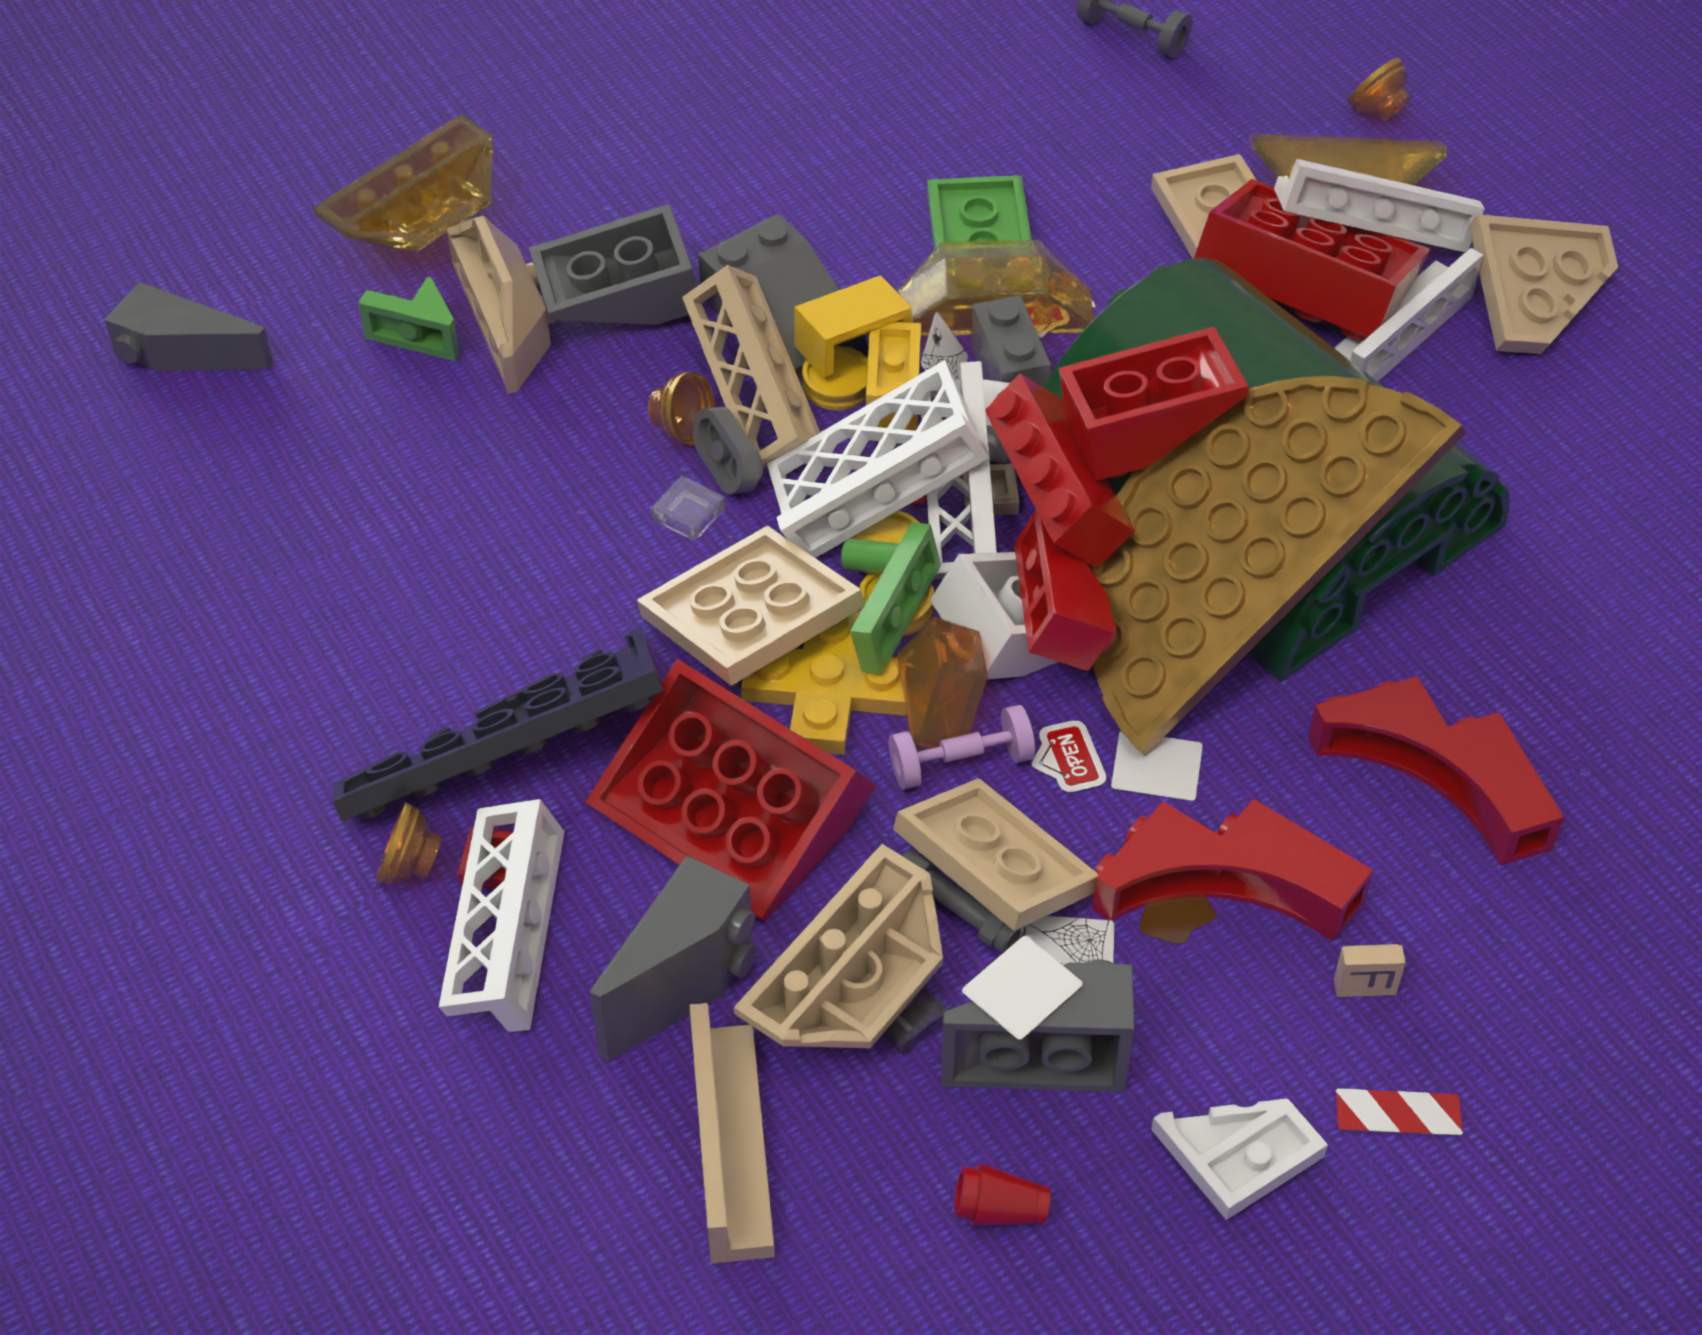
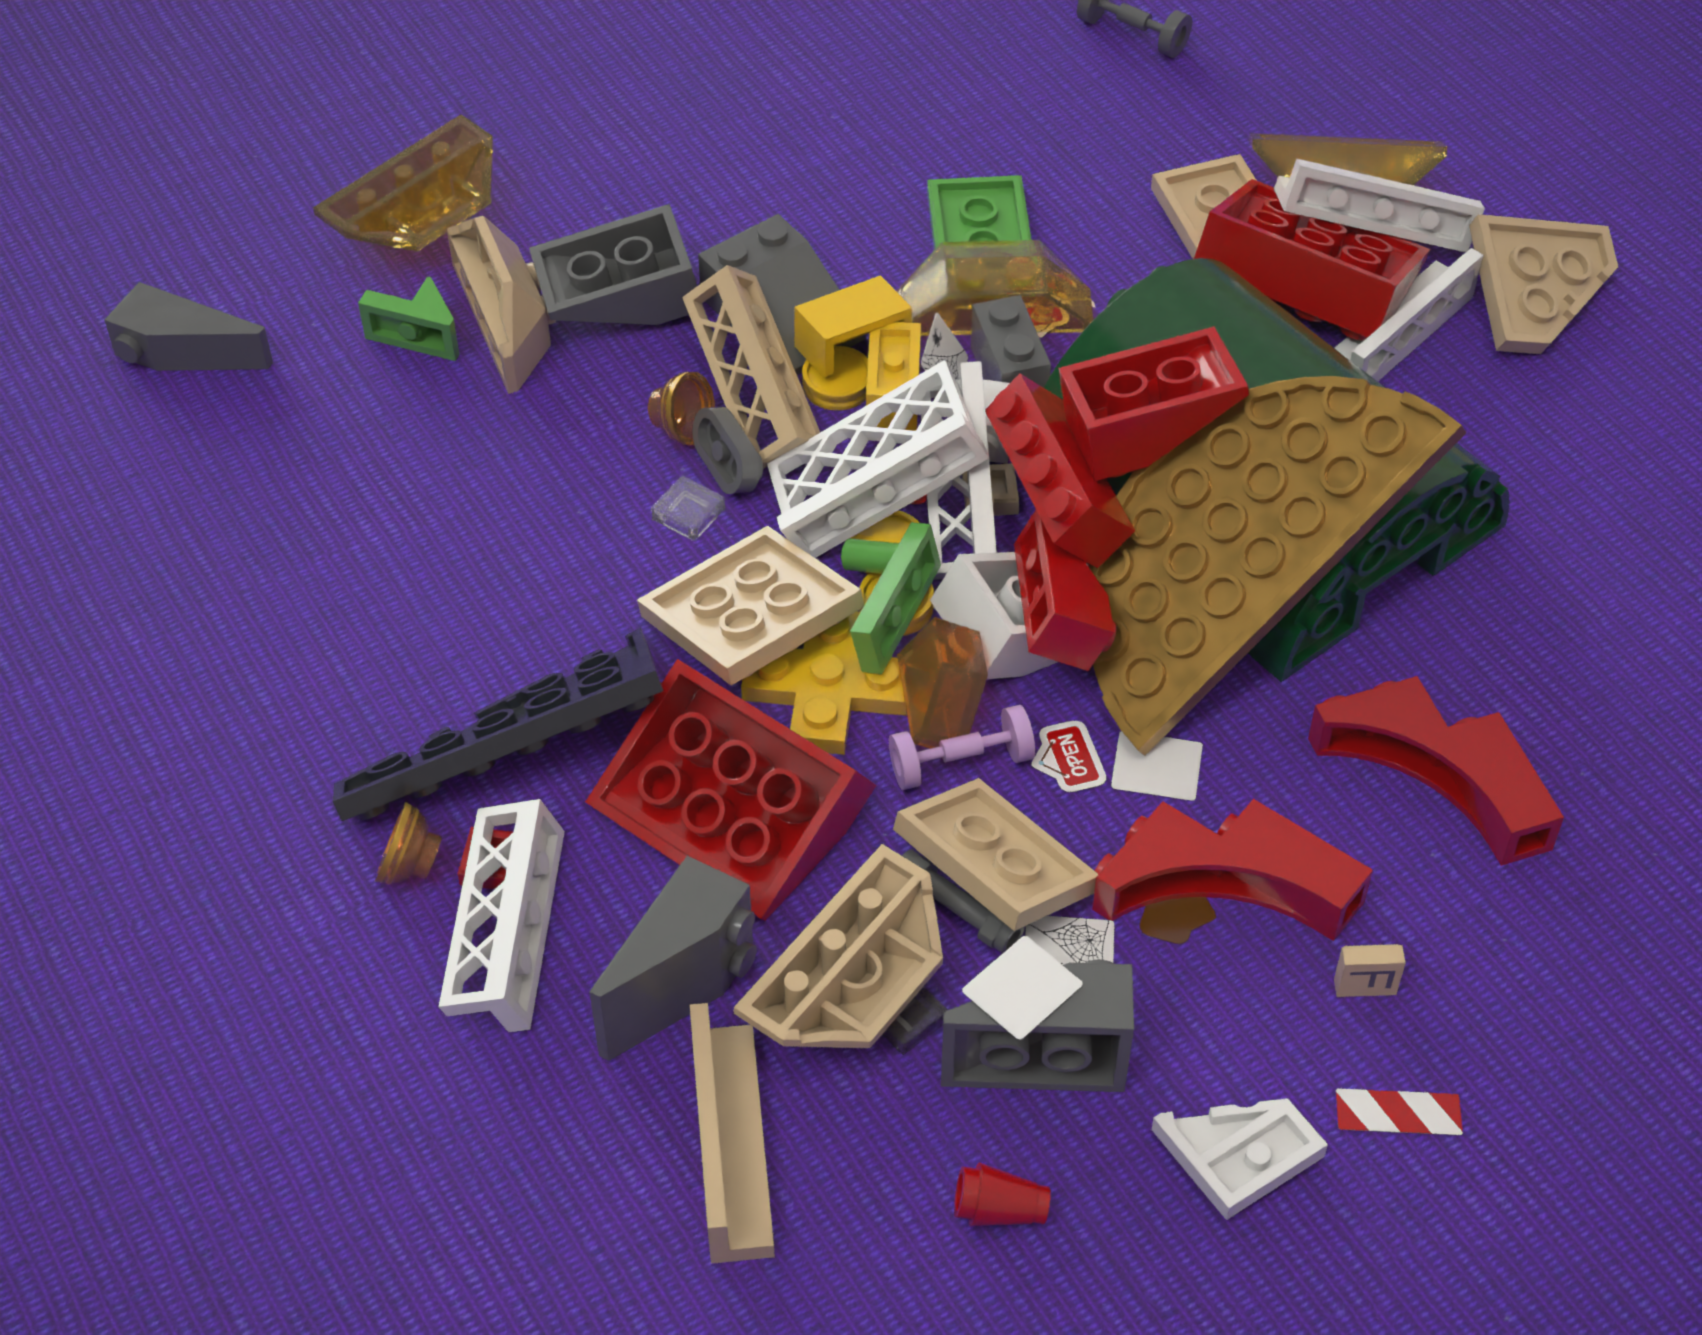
clear orange piece [1347,58,1411,121] -> none

